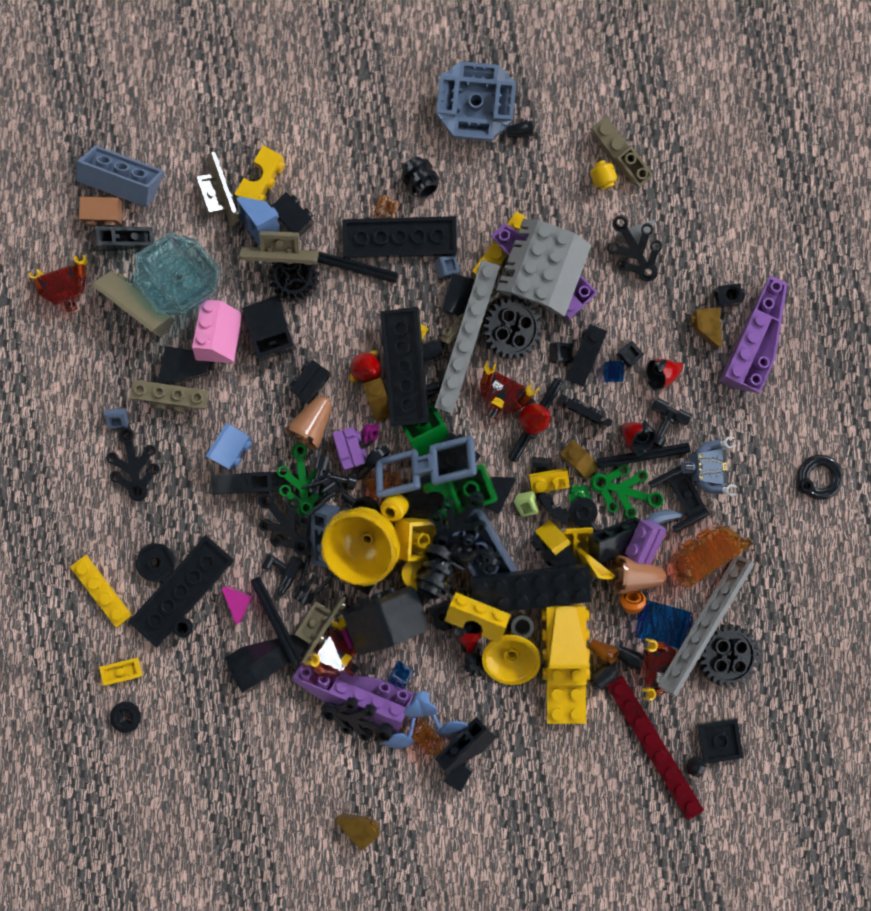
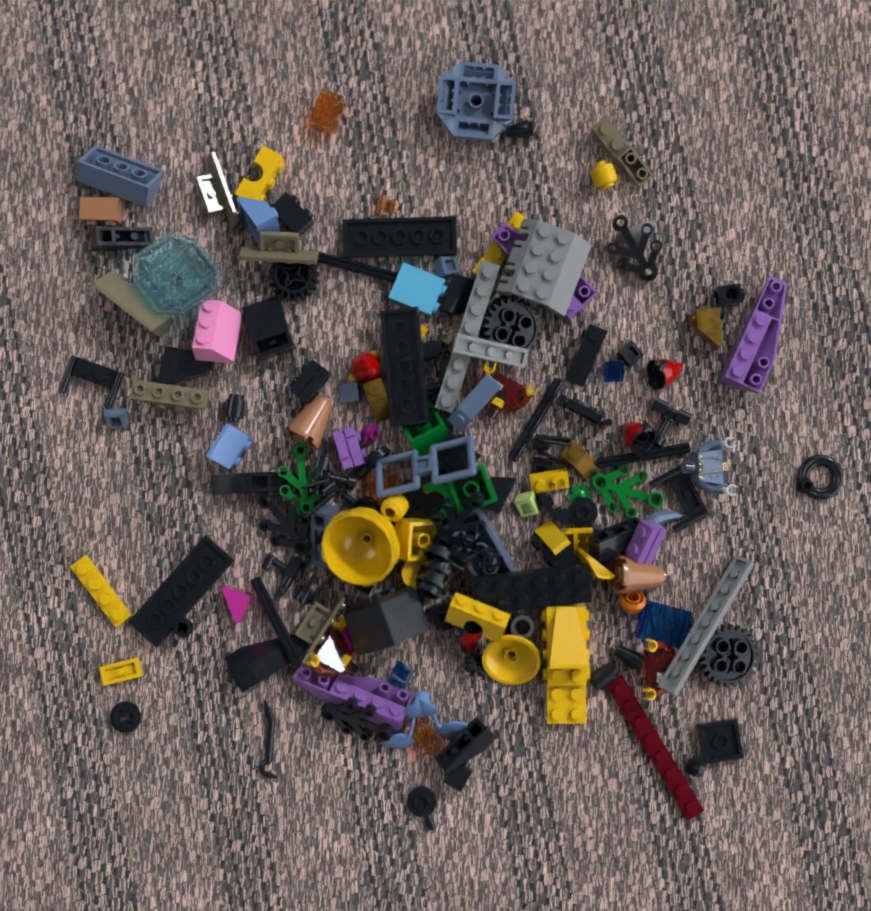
clear red torso [29,255,88,312] -> none
black plant [106,428,160,501] -> none
black plate [136,543,176,582] -> none
pearl gold slope [336,814,380,851] -> none
black piece [401,157,439,198] -> none
red hat [519,398,551,439] -> none
black slope [549,342,572,363] -> none
dark orange cone [589,639,619,664] -> none
clear orange windscreen [672,524,754,588] -> none
none -> black plate [58,355,125,409]
none -> black brick [224,394,246,423]
none -> black piece [259,699,277,778]
none -> clear orange brick [308,88,346,137]
none -> sand blue slope [339,382,360,404]
none -> medium azure brick [388,262,447,318]
none -> black piece [407,786,436,830]
none -> sand blue slope [447,373,502,432]
none -> light grey tile [451,333,529,368]
none -> black plant [533,434,573,470]

